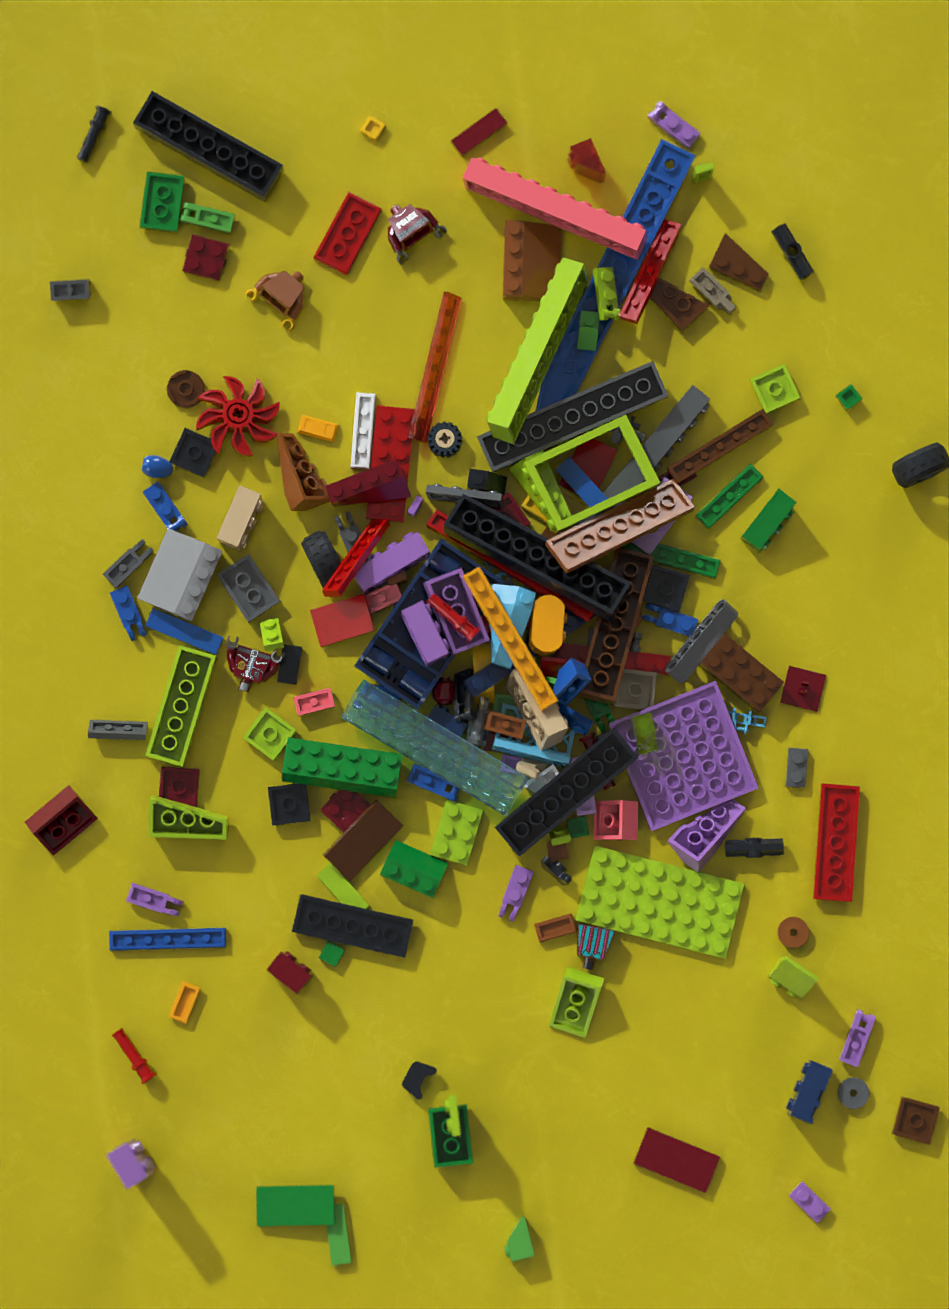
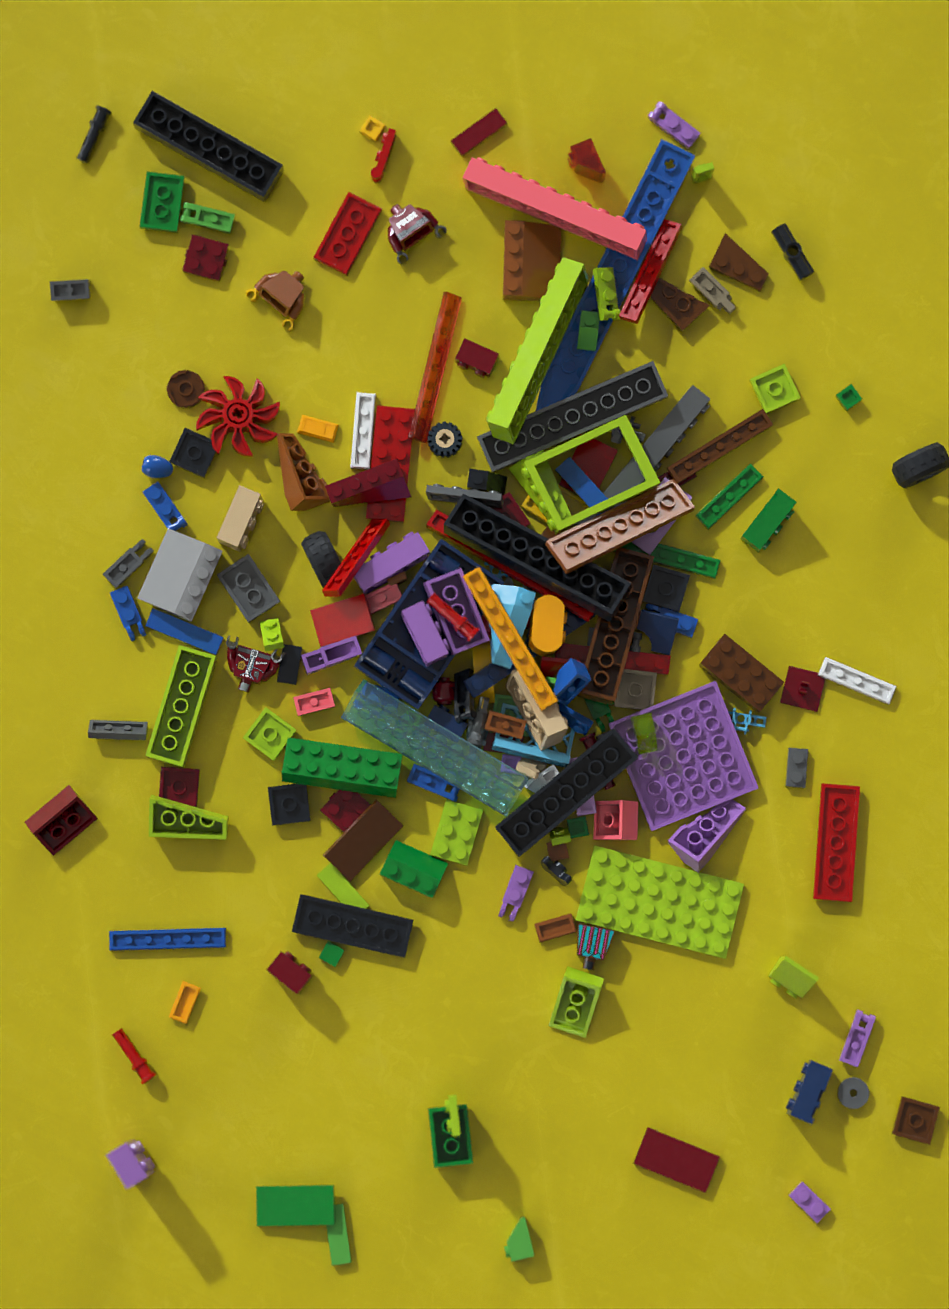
medium lavender hinge [126,883,183,917] -> none
dark grey hinge [334,511,371,563] -> none
black piece [402,1061,437,1100] -> none
medium lavender tile [408,495,423,518] -> none
dark grey beam [665,599,738,684] -> none
black piece [724,838,784,858] -> none
dark orange piece [777,917,809,948] -> none
none -> medium lavender slope [301,636,362,675]
none -> red plate [371,128,397,183]
none -> dark red brick [455,338,499,378]
none -> dark blue tile [637,609,679,655]
none -> white tile [818,657,897,705]

